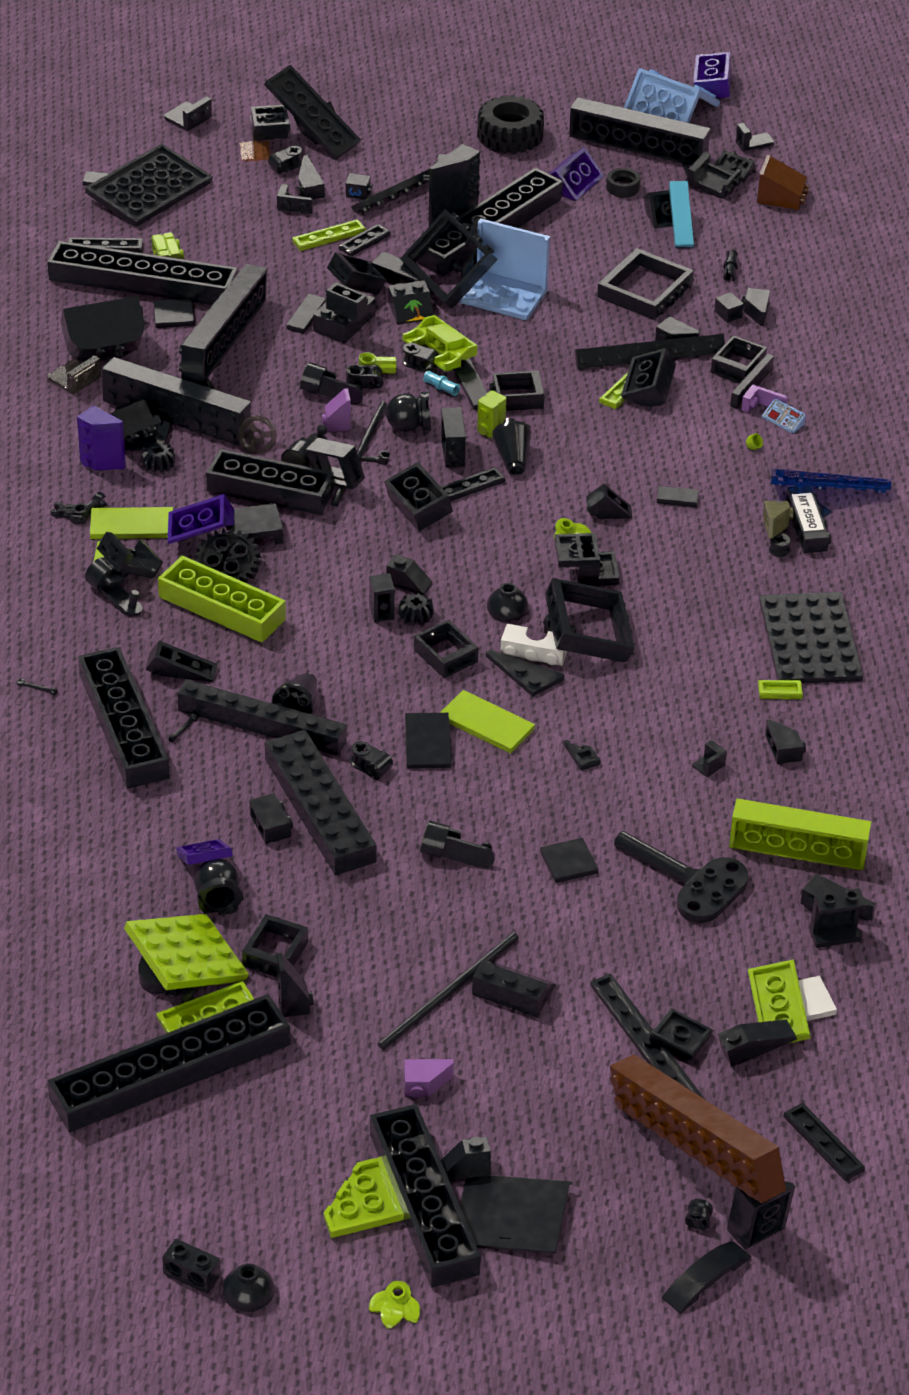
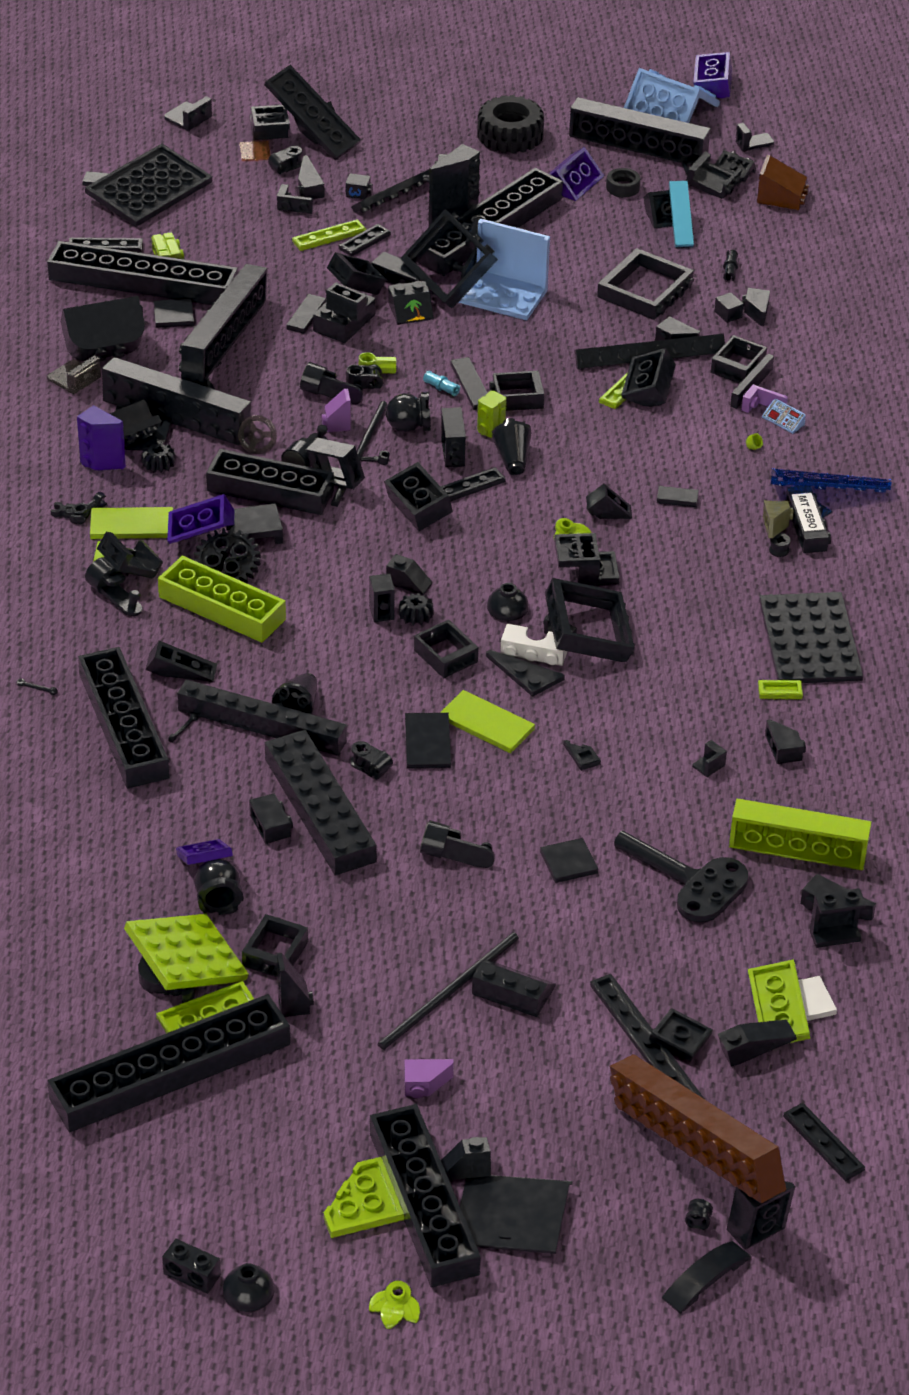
lime bracket [402,315,478,371] -> none
black piece [402,343,439,372] -> none

